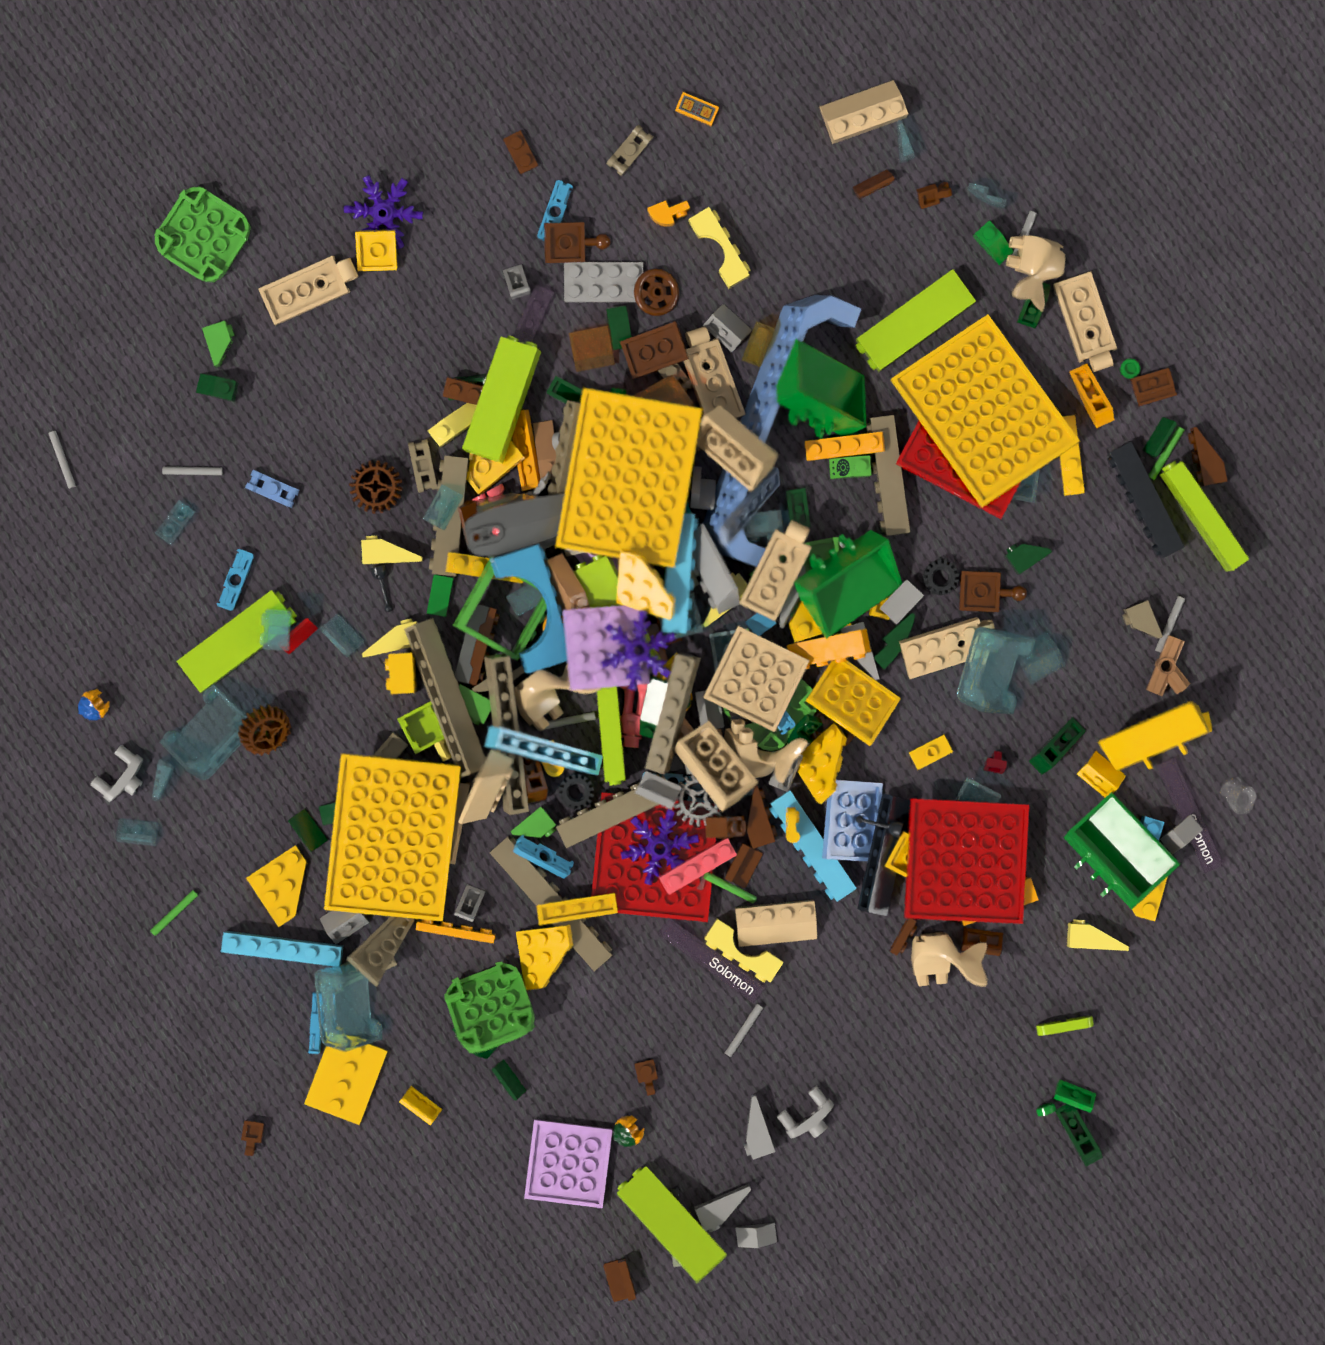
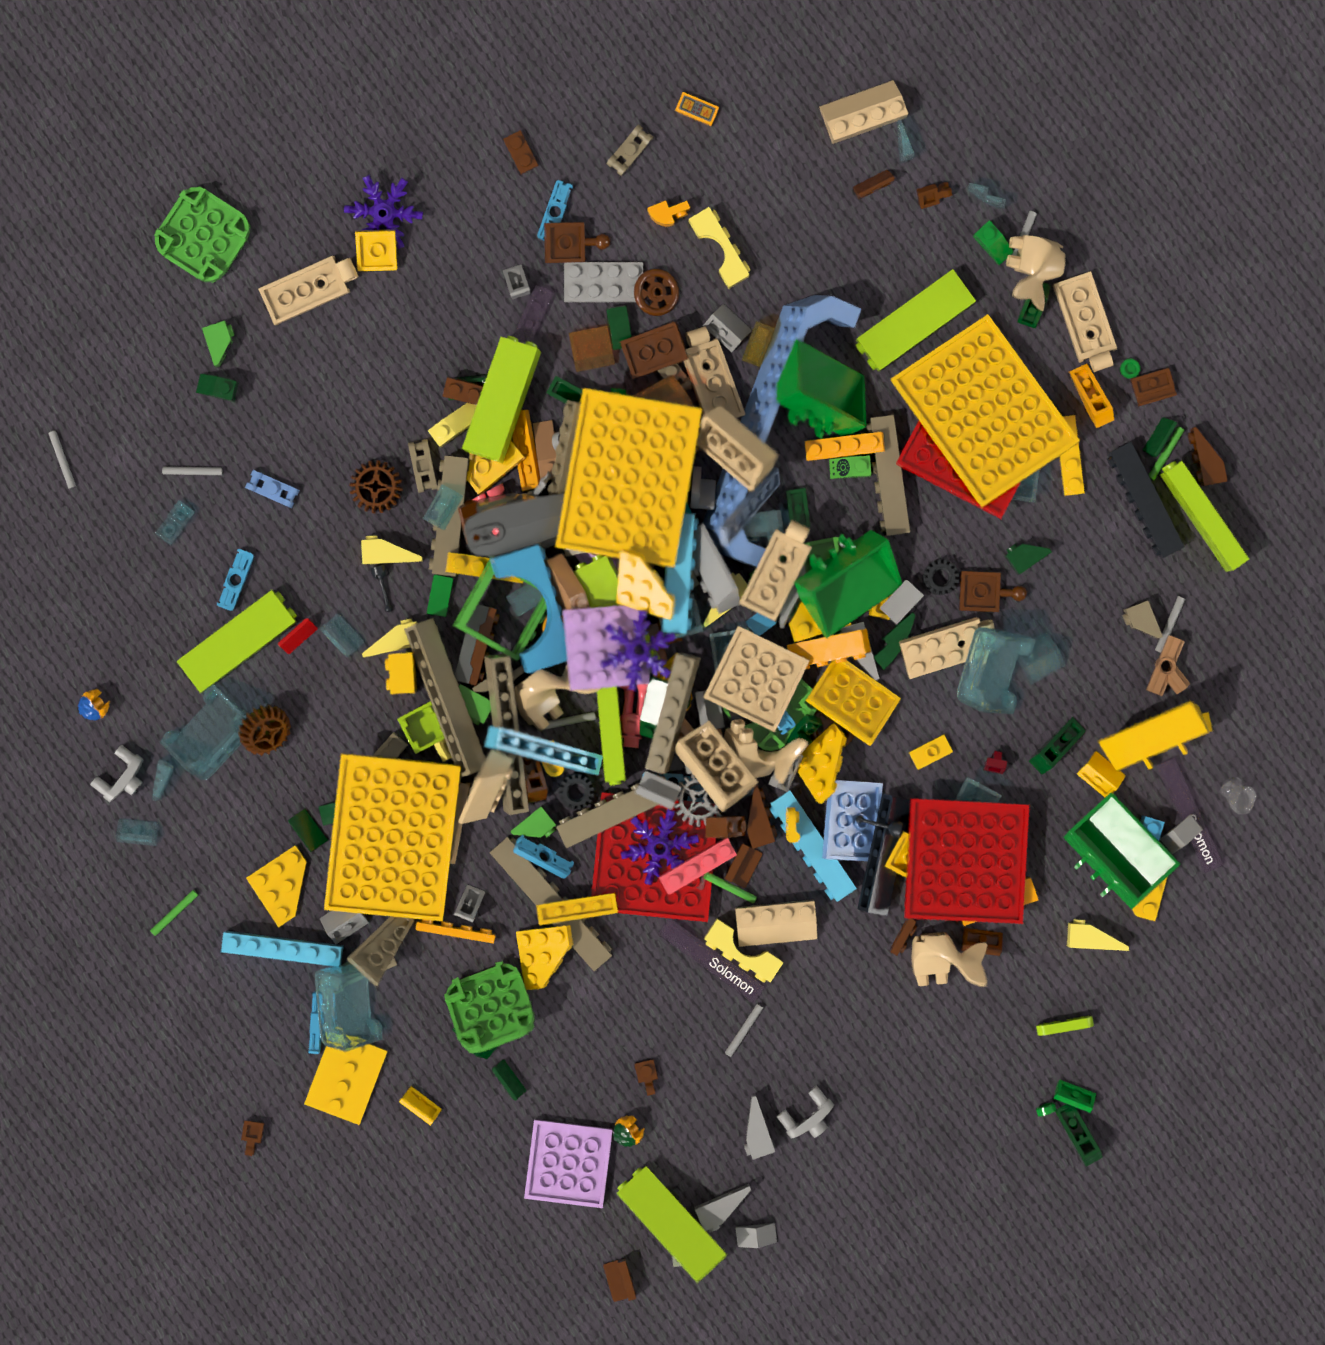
clear light blue brick [260,609,292,651] -> none

